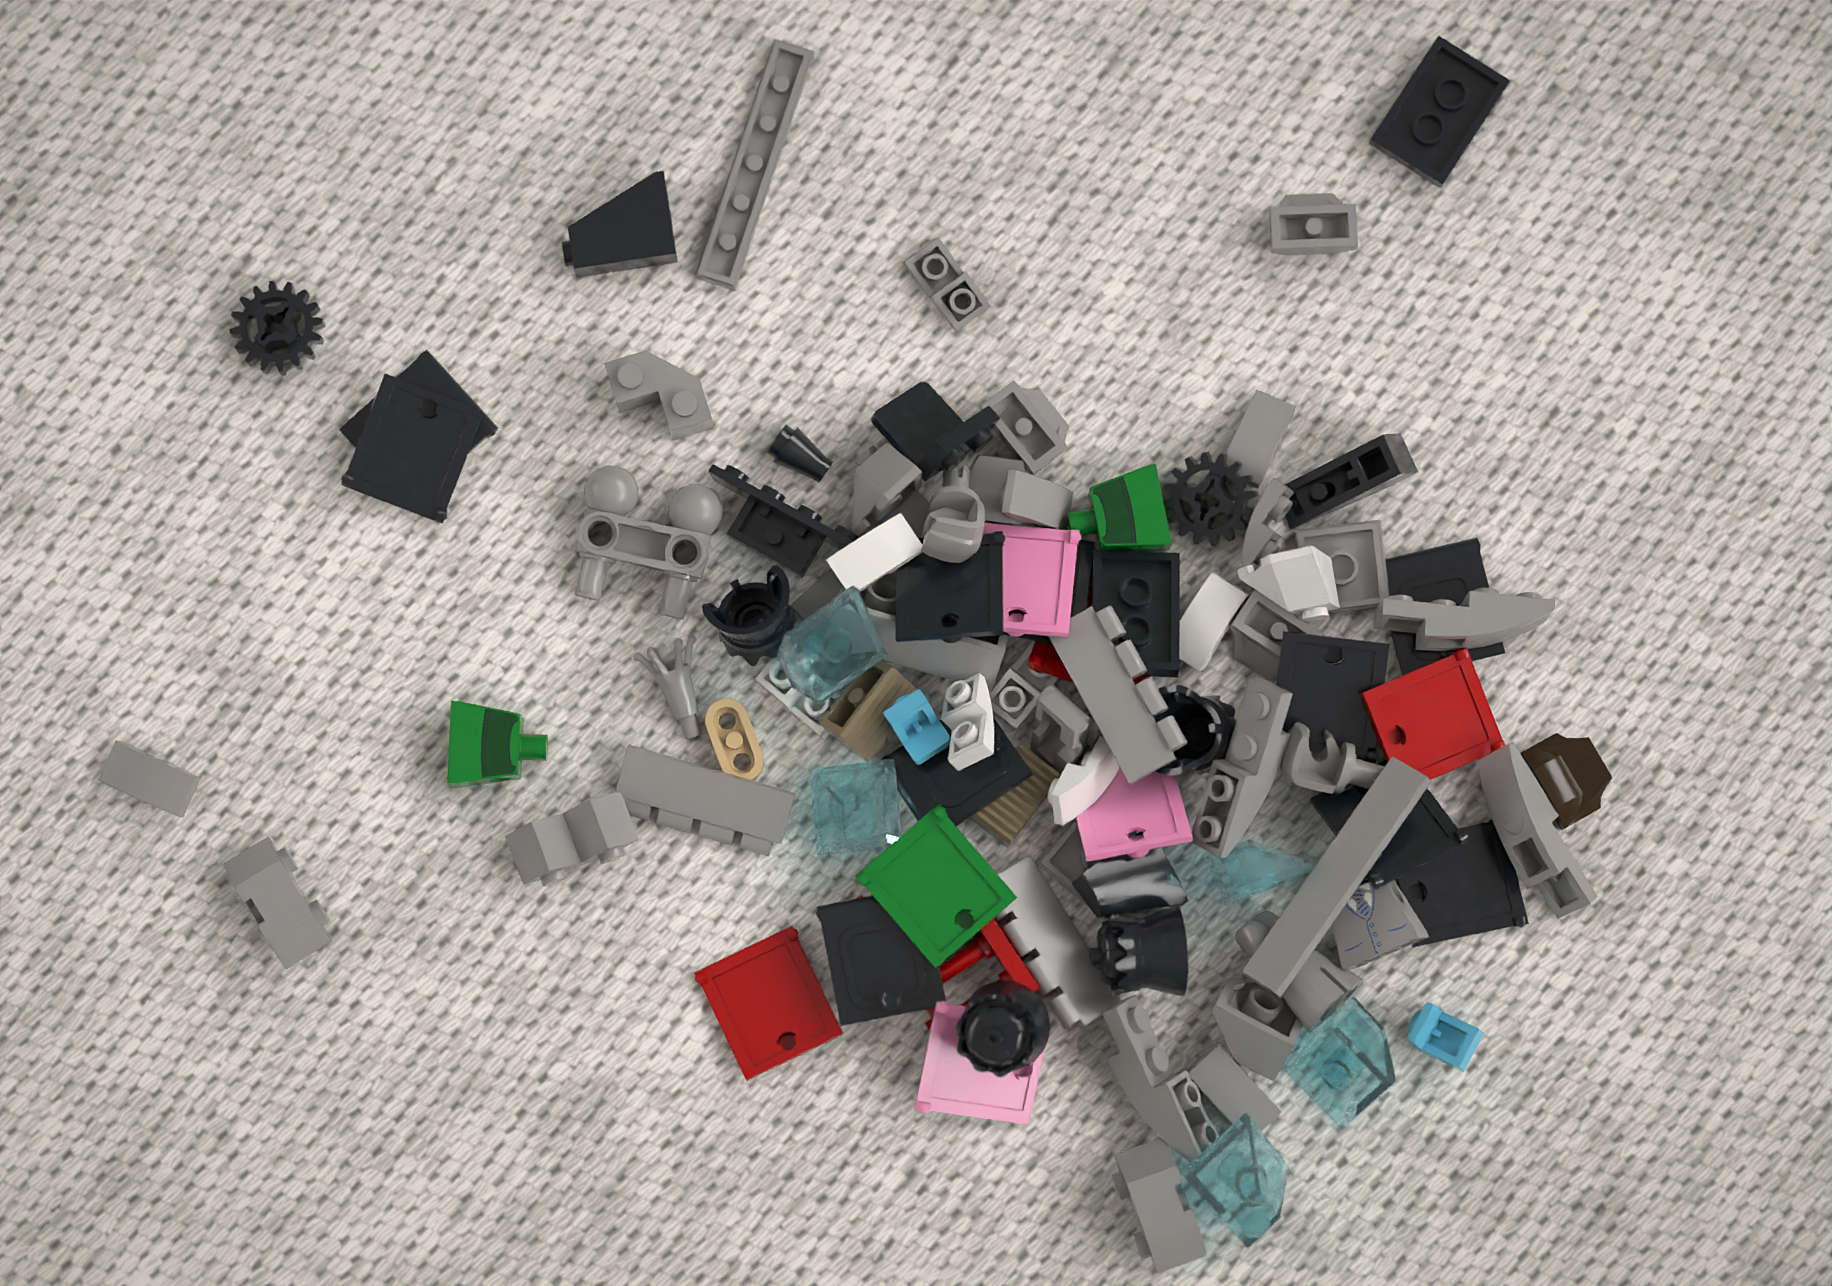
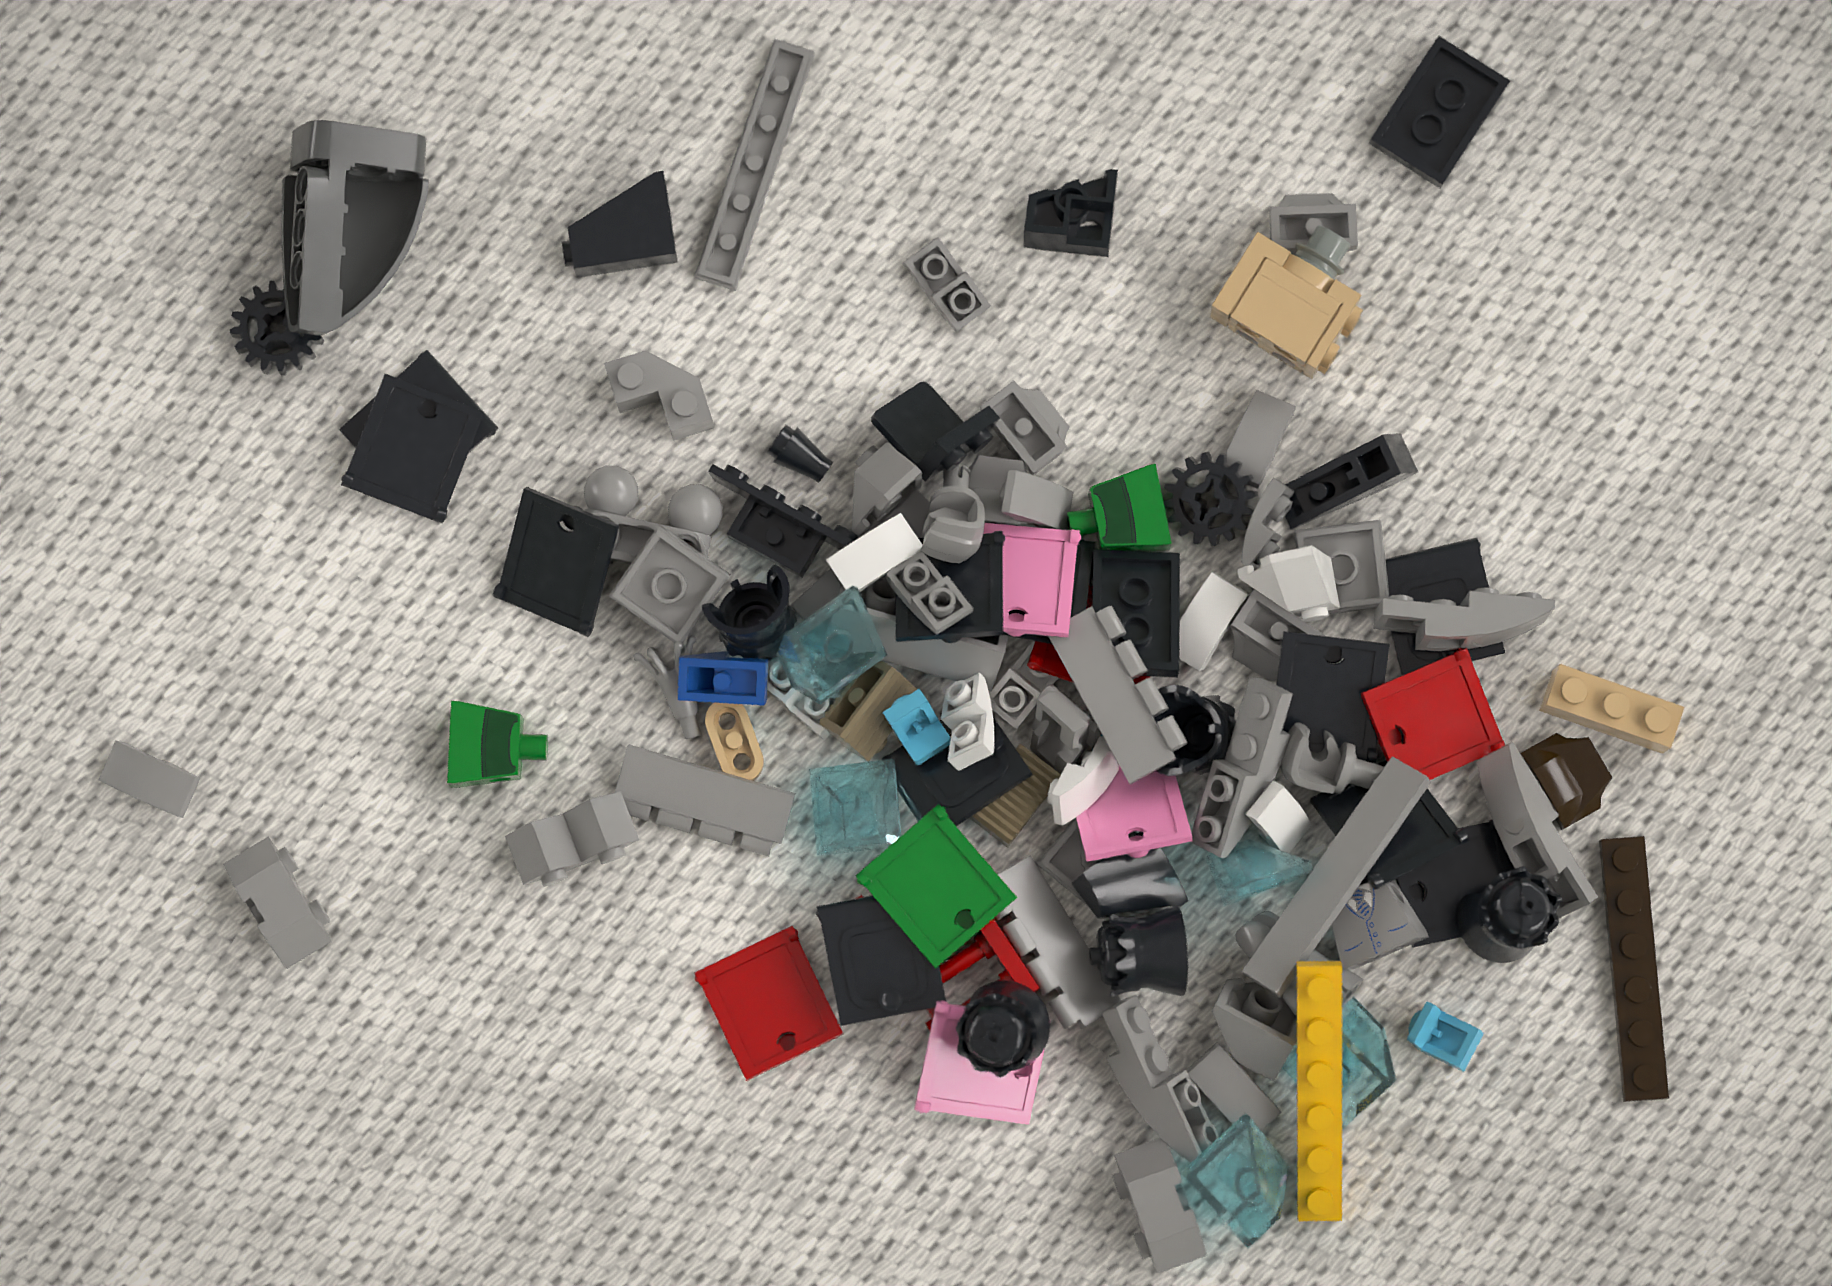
none -> dark grey panel [281,120,429,335]
none -> black container [493,487,620,637]
none -> light grey tile [609,524,731,643]
none -> blue slope [678,651,768,706]
none -> light grey slope [886,551,973,635]
none -> black slope [1024,169,1118,257]
none -> tan piece [1210,225,1363,379]
none -> white slope [1246,781,1312,859]
none -> yellow plate [1296,961,1342,1221]
none -> black hat [1457,866,1562,963]
none -> tan brick [1539,664,1685,754]
none -> dark brown plate [1599,836,1669,1102]

